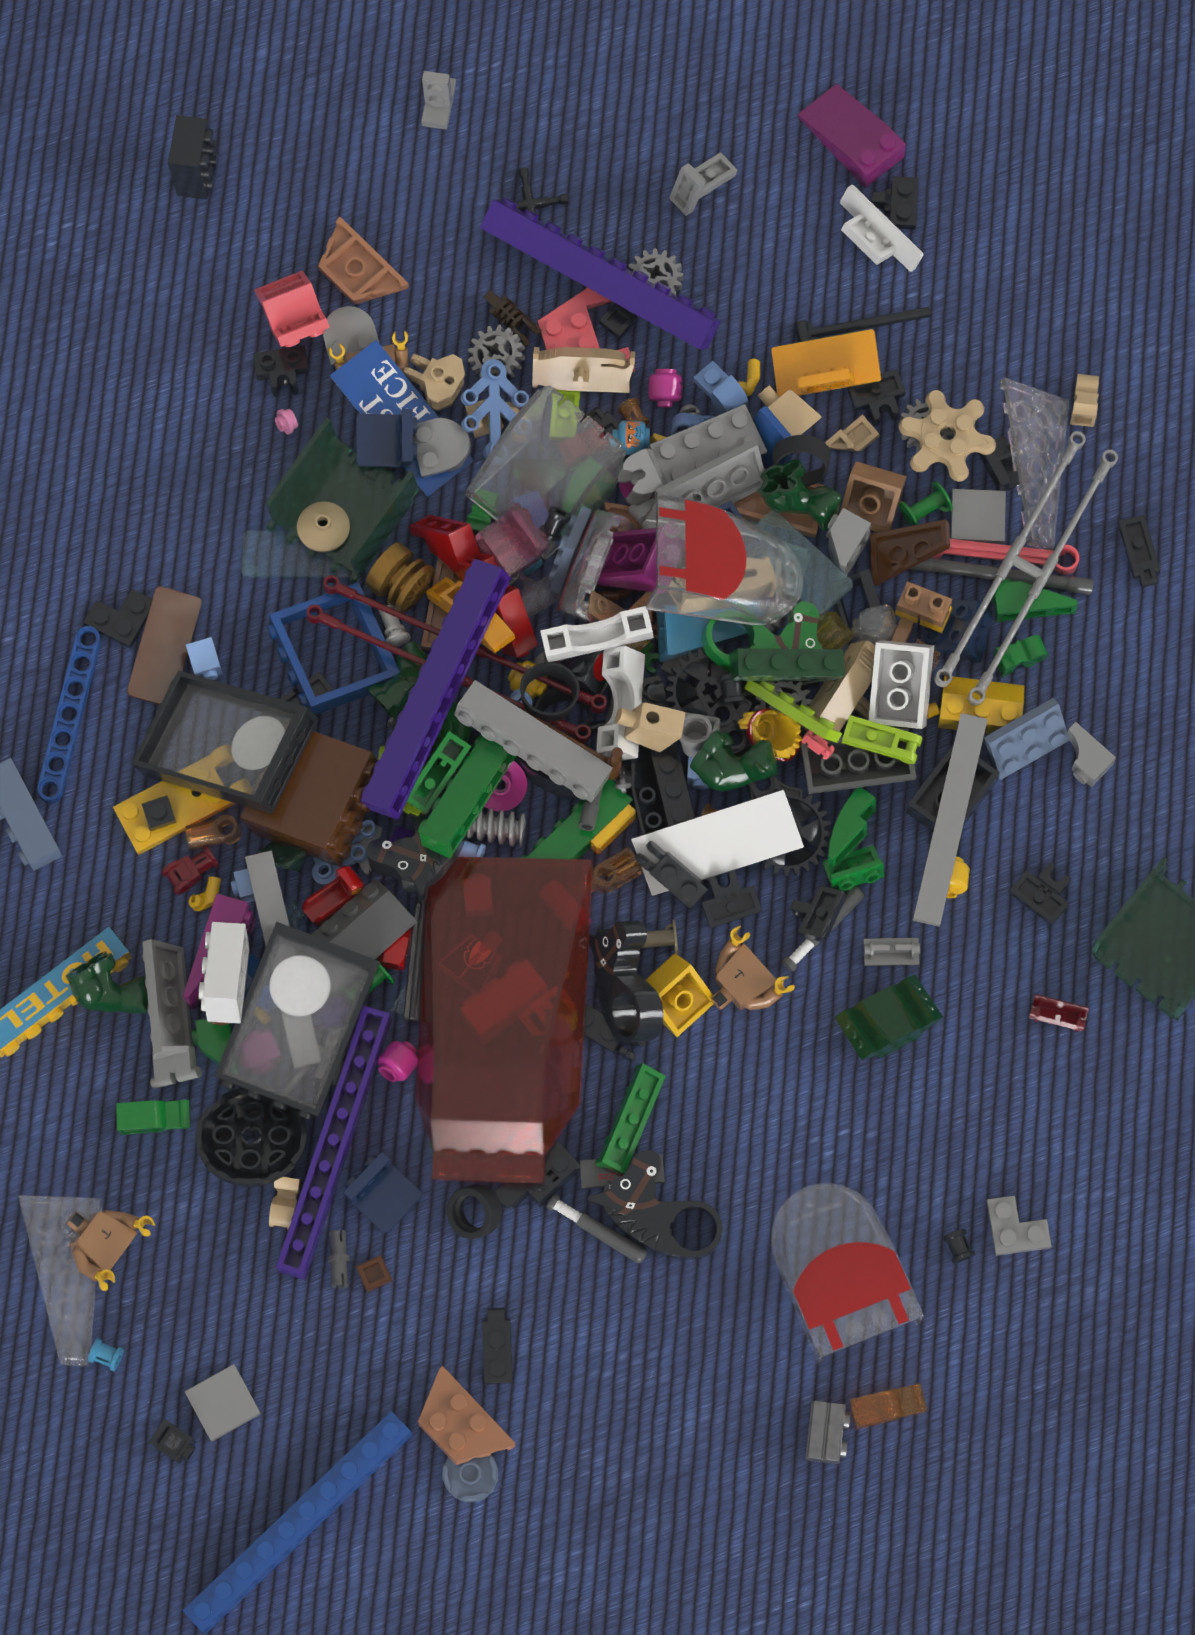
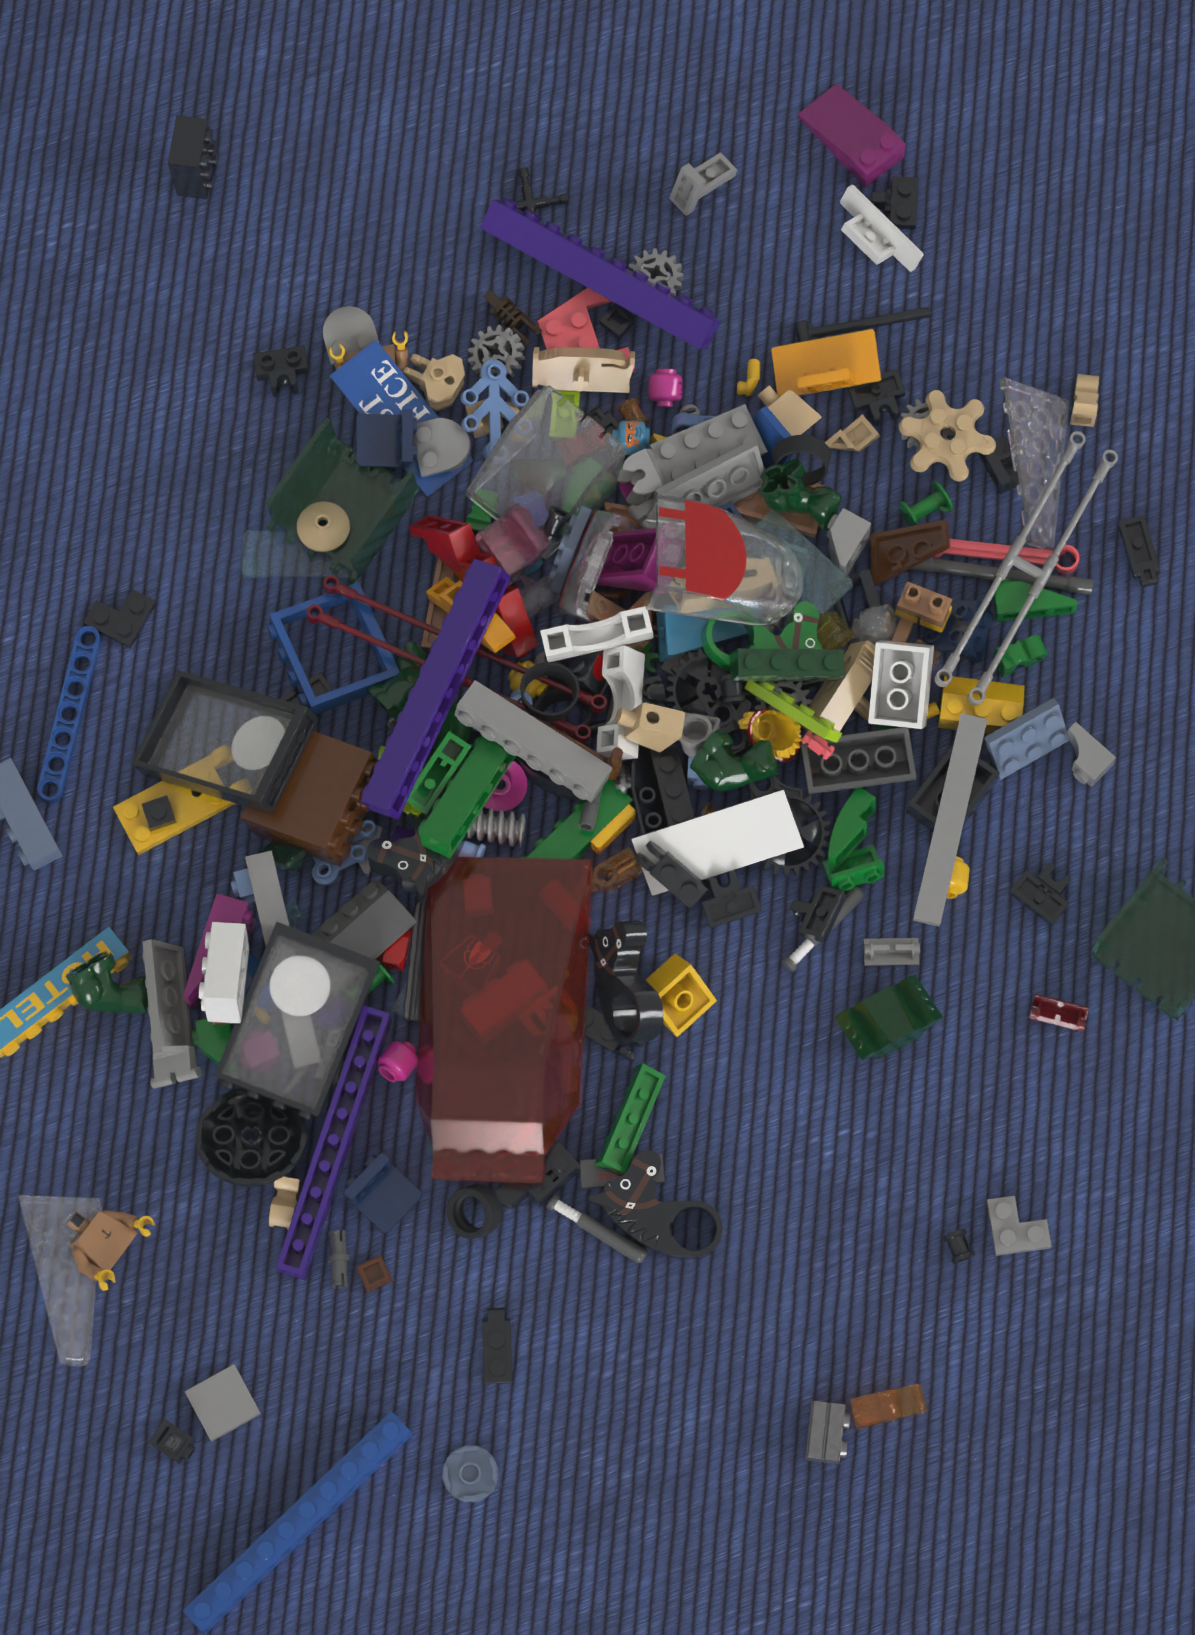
dark azure bush [88,1338,124,1372] -> none
green piece [116,1100,191,1135] -> none
reddish brown piece [127,586,202,705] -> none
dark red connector [161,846,220,895] -> none
clear orange piece [185,815,242,850] -> none
light blue brick [186,637,223,680] -> none
yellow arm [188,877,221,911] -> none
coral bracket [254,271,330,347] -> none
bright pink plate [275,409,298,435] -> none
red animal [302,866,365,926] -> none
nougat wing [318,217,409,305] -> none
pearl gold wheel [365,542,436,613] -> none
white pin [379,605,411,647] -> none
nougat wing [418,1366,516,1465] -> none
light grey bracket [421,71,456,130] -> none
dark tan piece [640,919,678,955] -> none
medium blue brick [693,361,749,415] -> none
medium nougat torso [710,925,795,1010] -> none
windscreen [771,1183,924,1364] -> none
medium nougat slope [840,461,907,532] -> none
lime plate [842,715,923,764] -> none
light grey tile [951,489,1006,544] -> none

